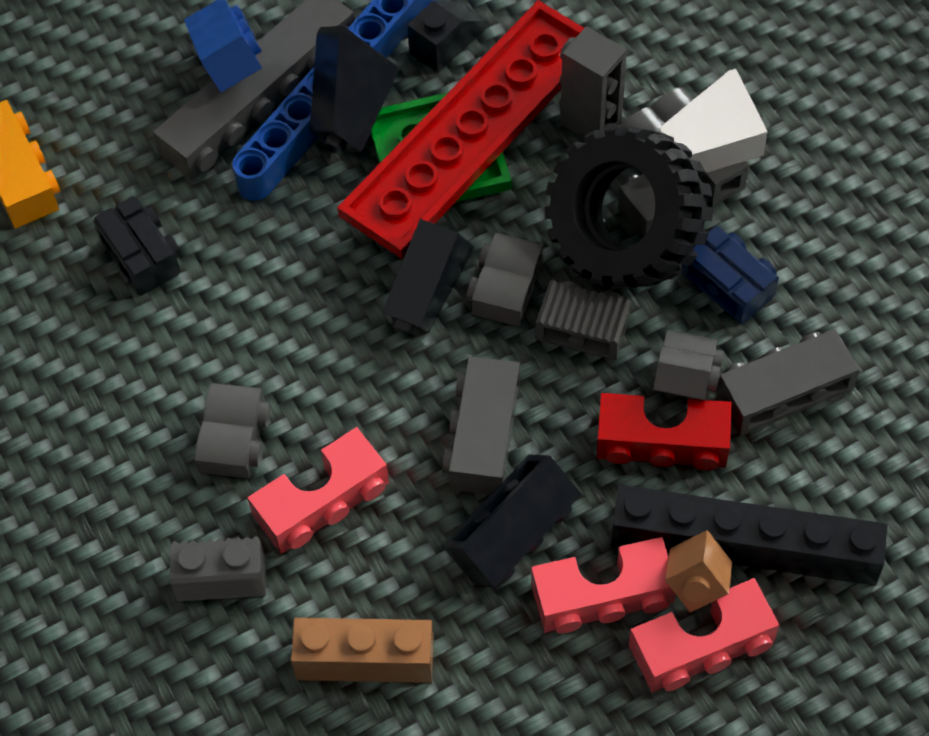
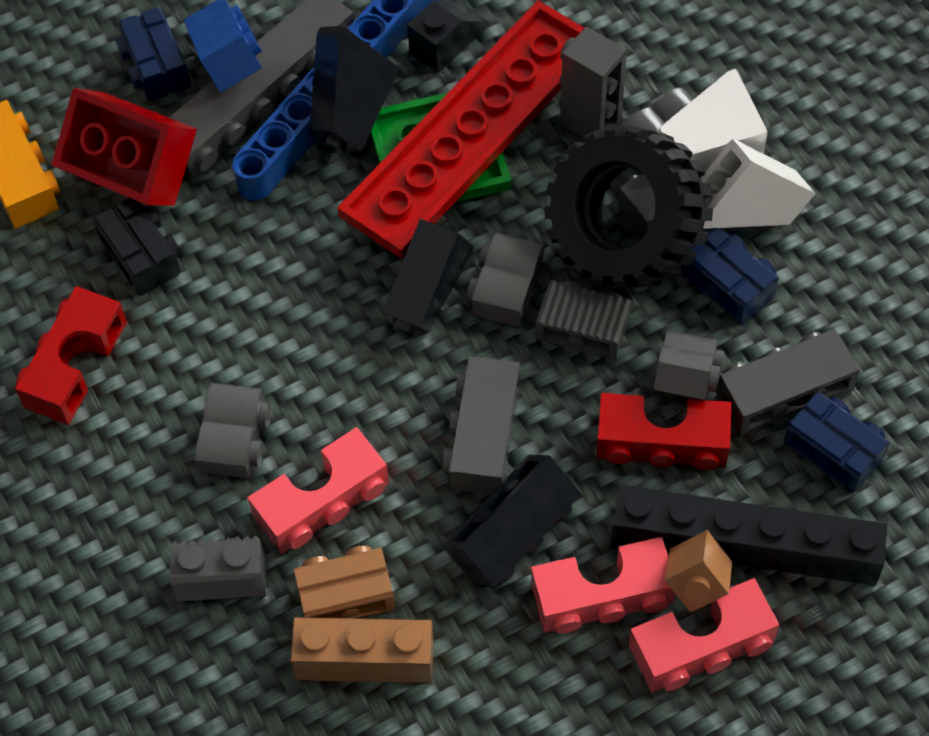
none -> red arch [15,286,127,425]
none -> red brick [51,88,197,206]
none -> dark blue brick [115,7,191,101]
none -> medium nougat brick [294,546,396,619]
none -> white slope [700,138,815,229]
none -> dark blue brick [784,392,890,493]

